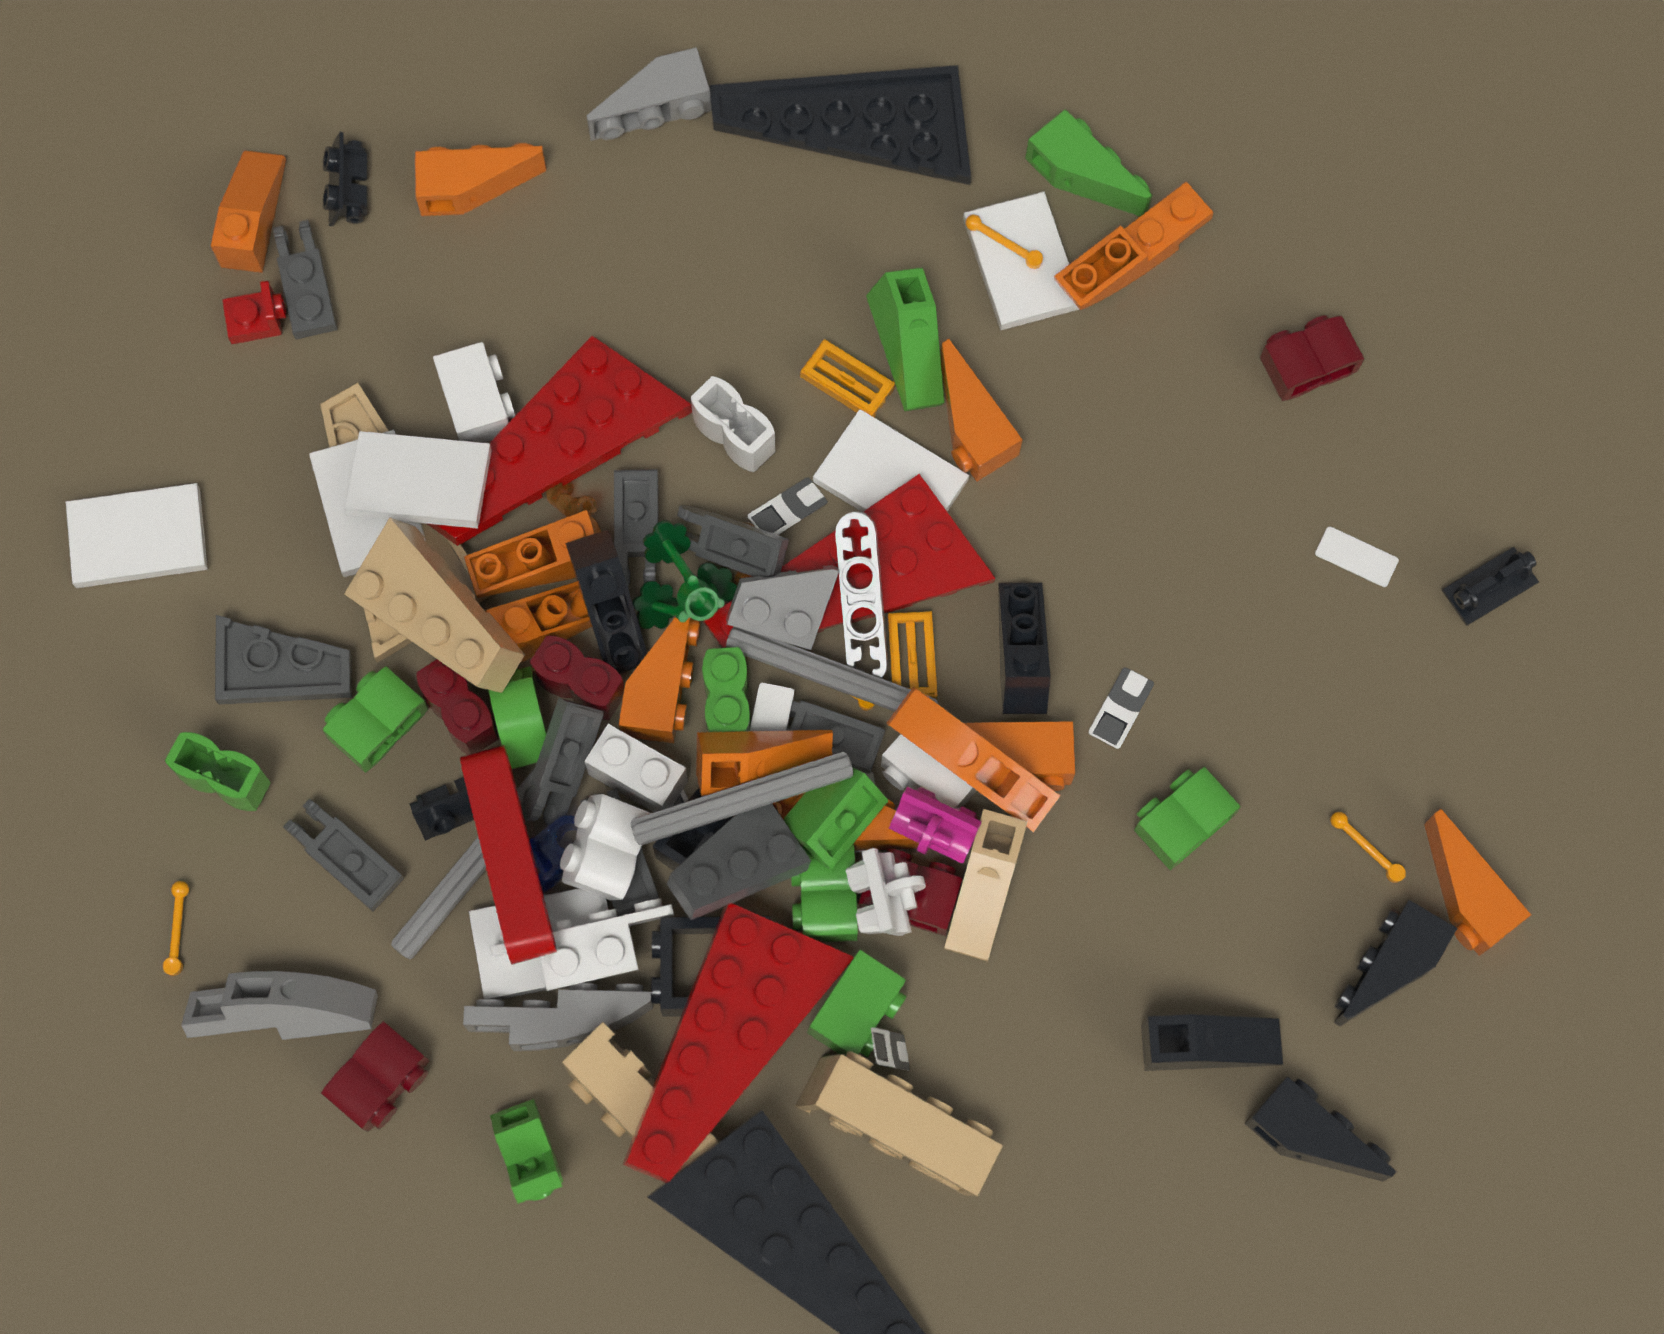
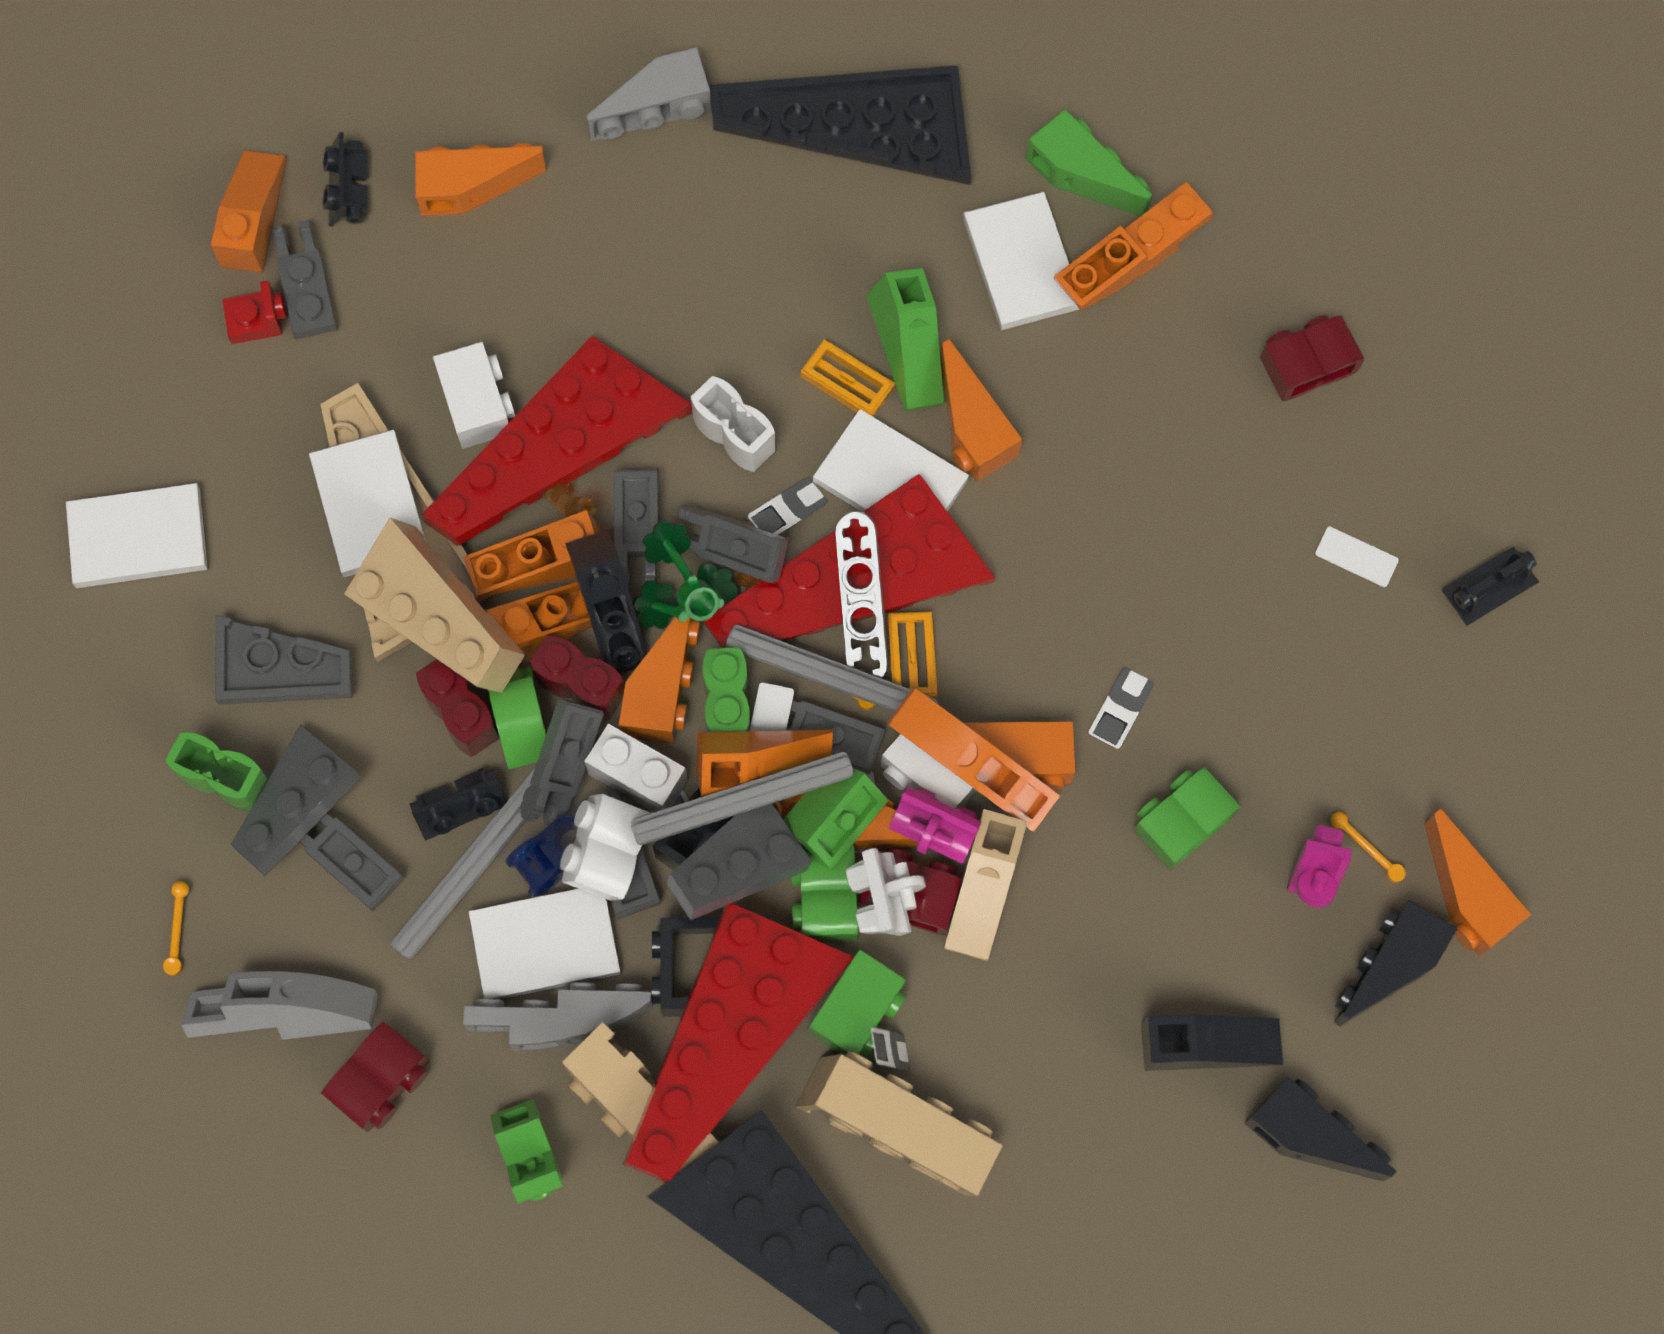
bright green brick [322,666,428,773] -> none
white tile [344,431,492,529] -> none
red beam [460,745,557,965] -> none
white bracket [490,898,674,991] -> none
light grey wing [726,565,839,650] -> none
light orange hinge [965,214,1043,269] -> none
black slope [998,583,1051,714] -> none
none -> dark grey wing [231,724,361,876]
none -> dark pink hips [1287,825,1352,908]

